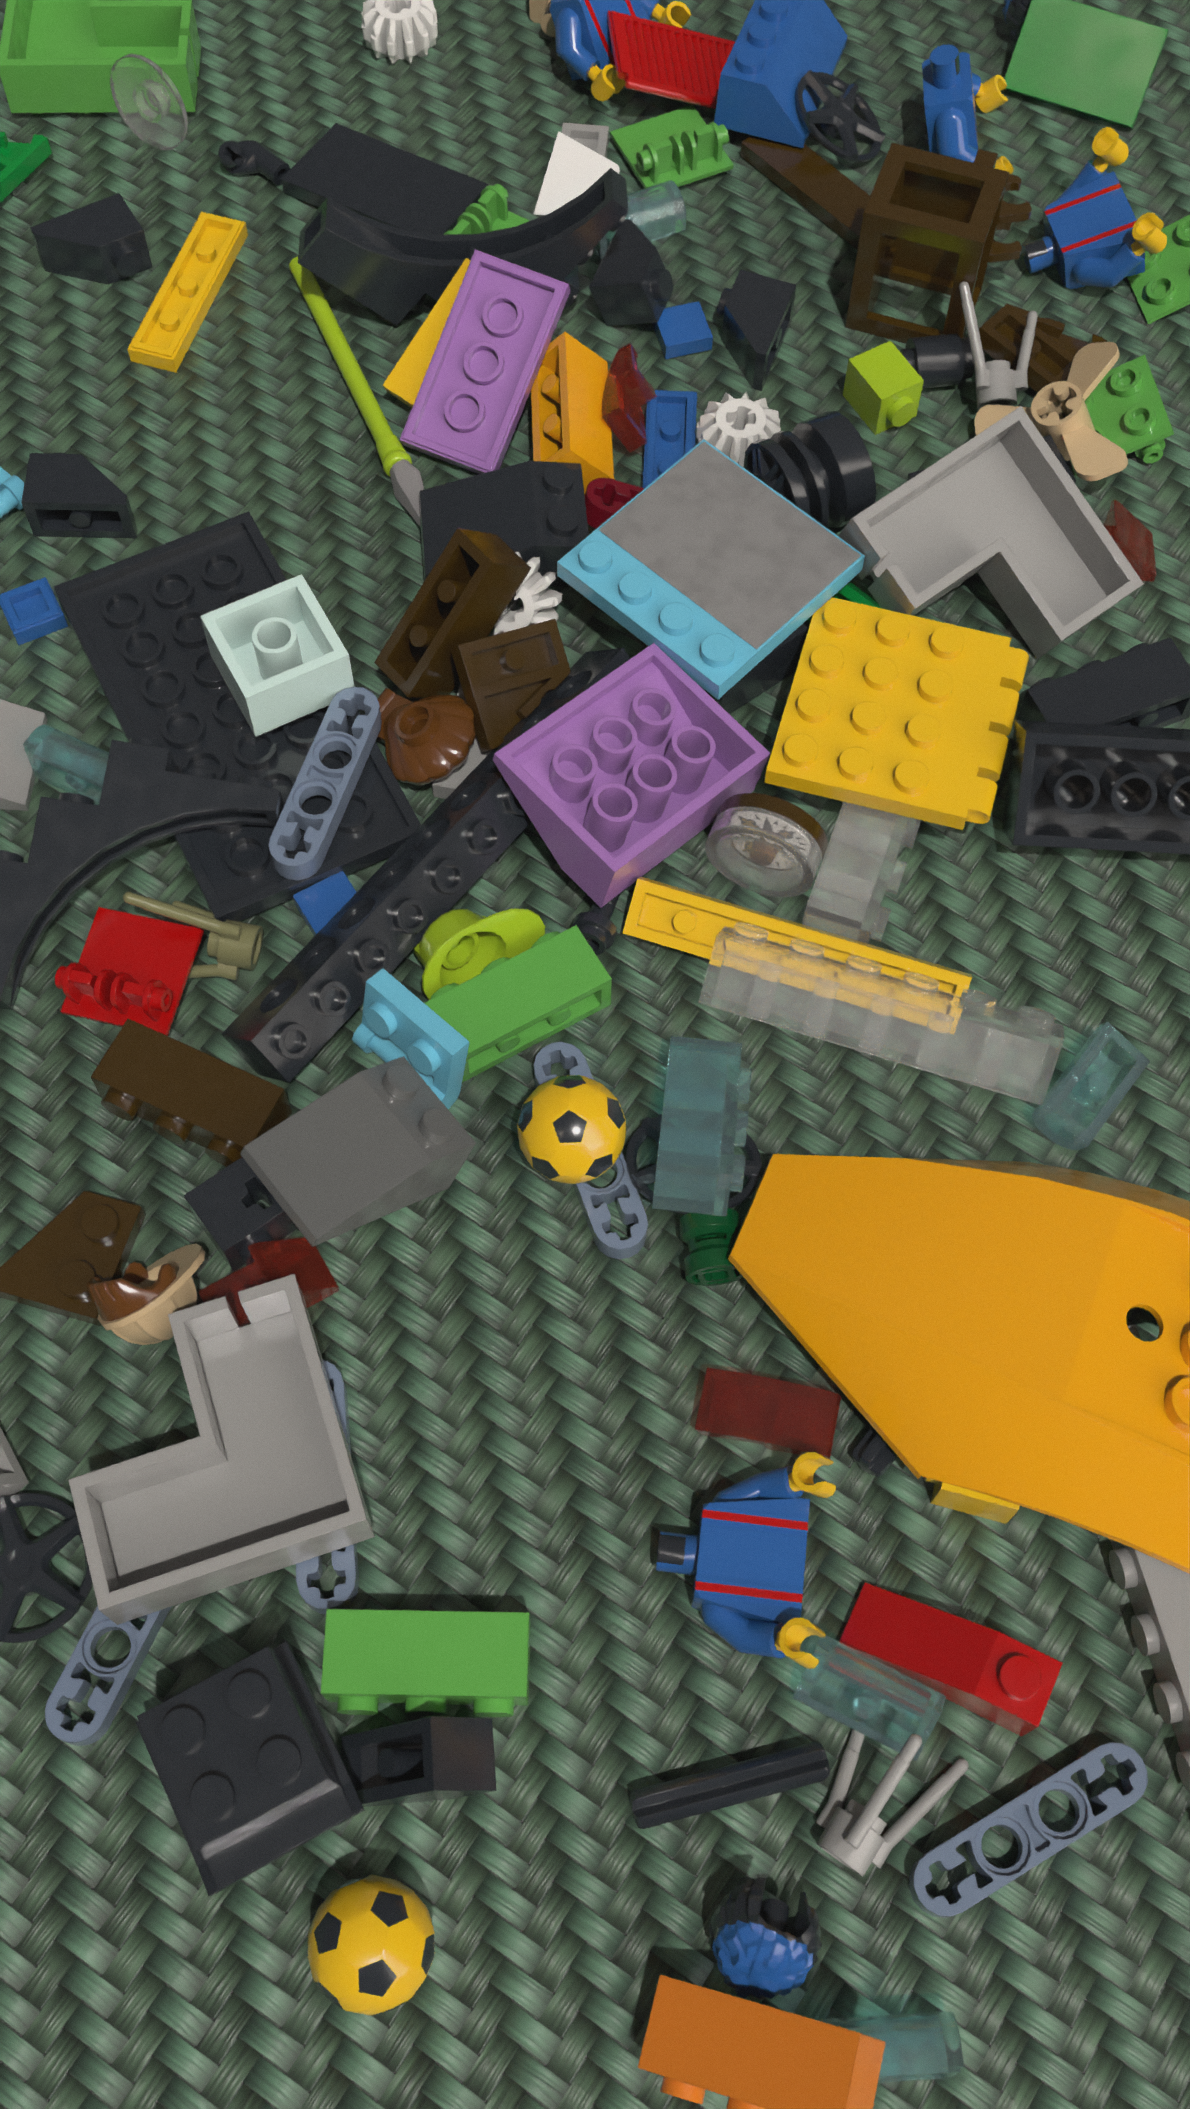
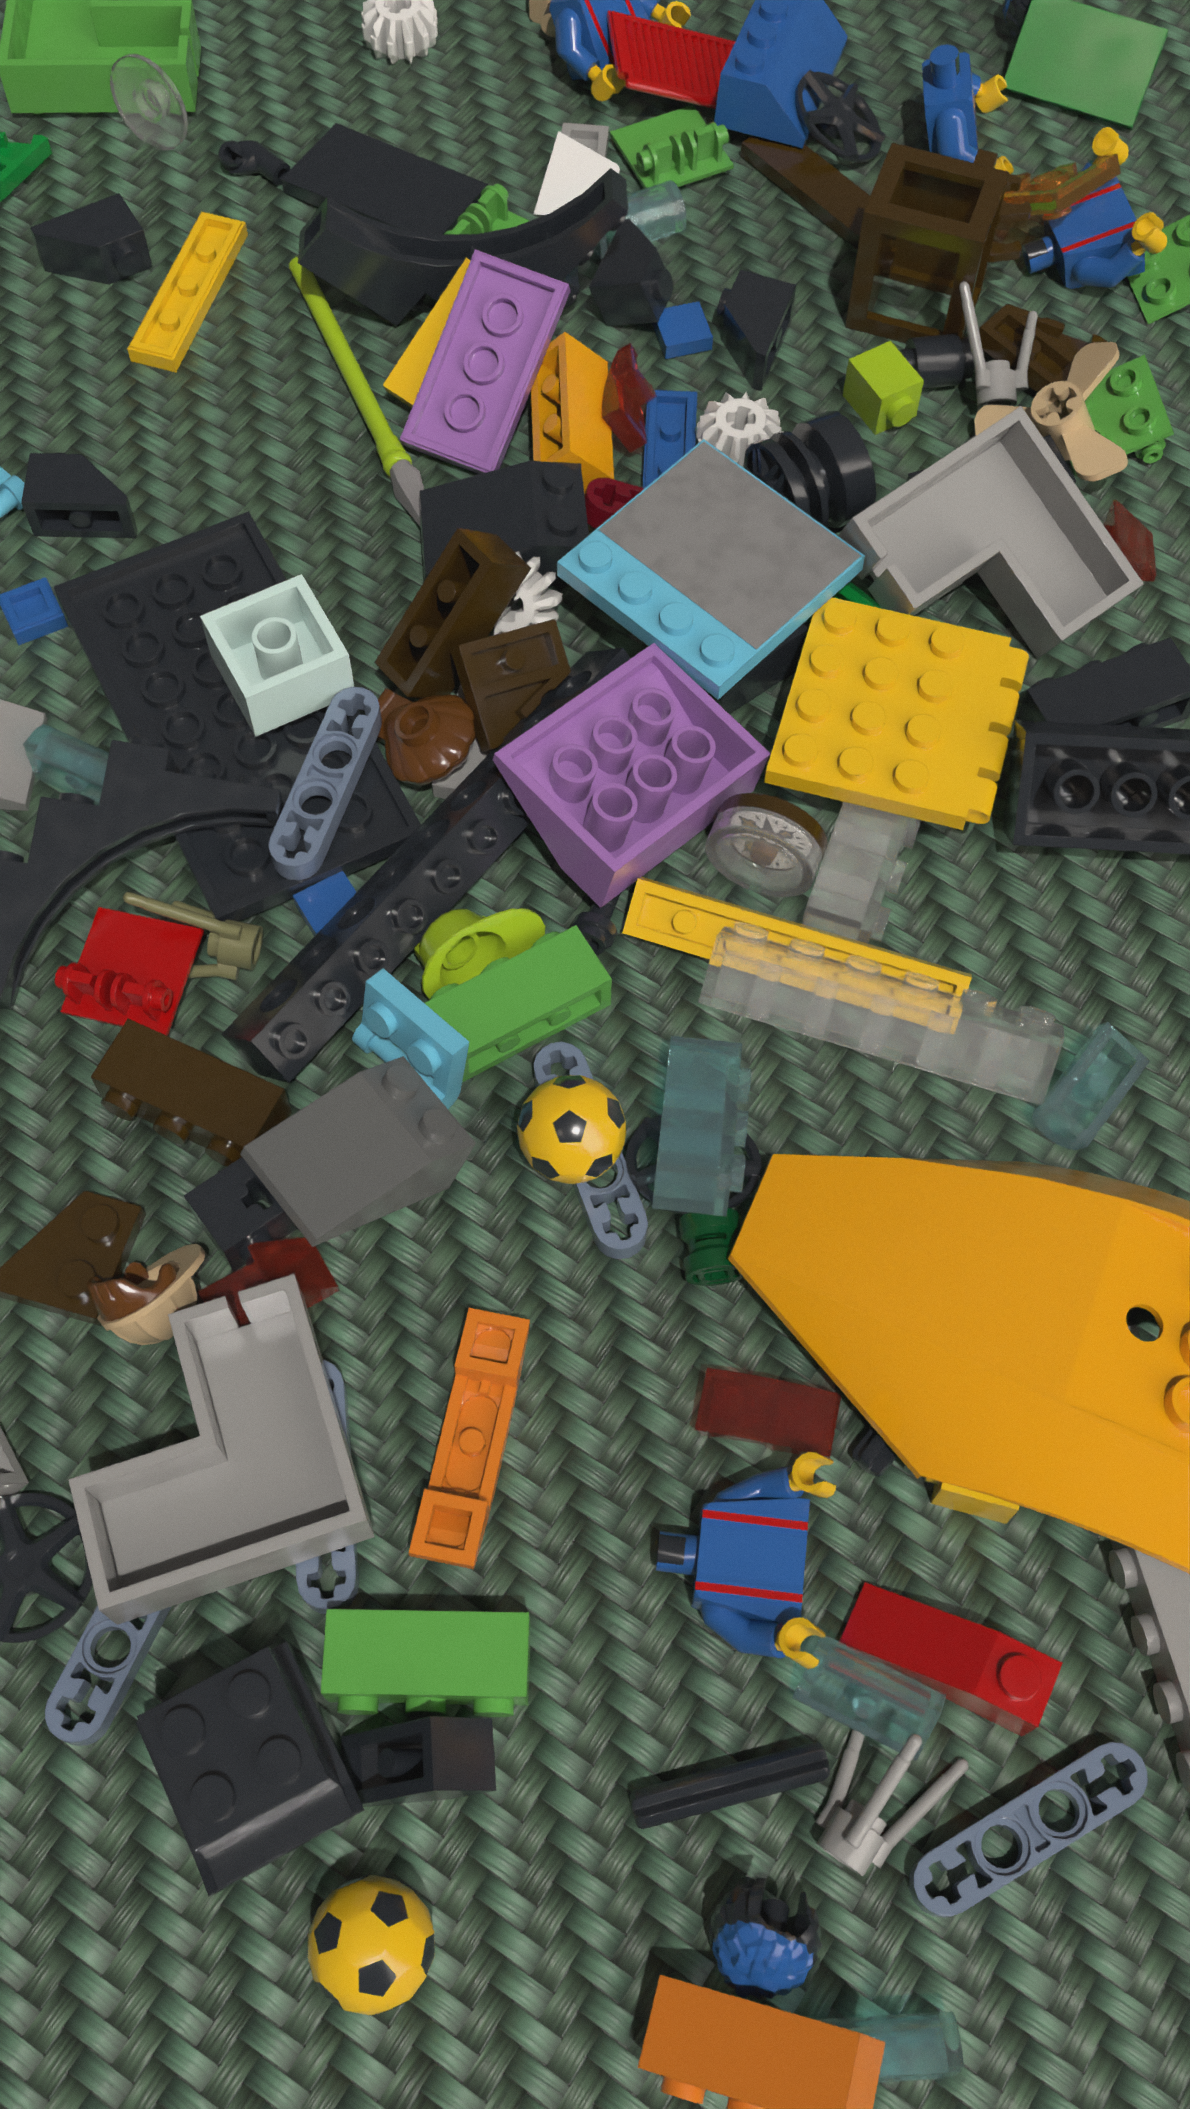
none -> orange slope [409,1308,530,1569]
none -> clear orange wing [1003,154,1121,223]

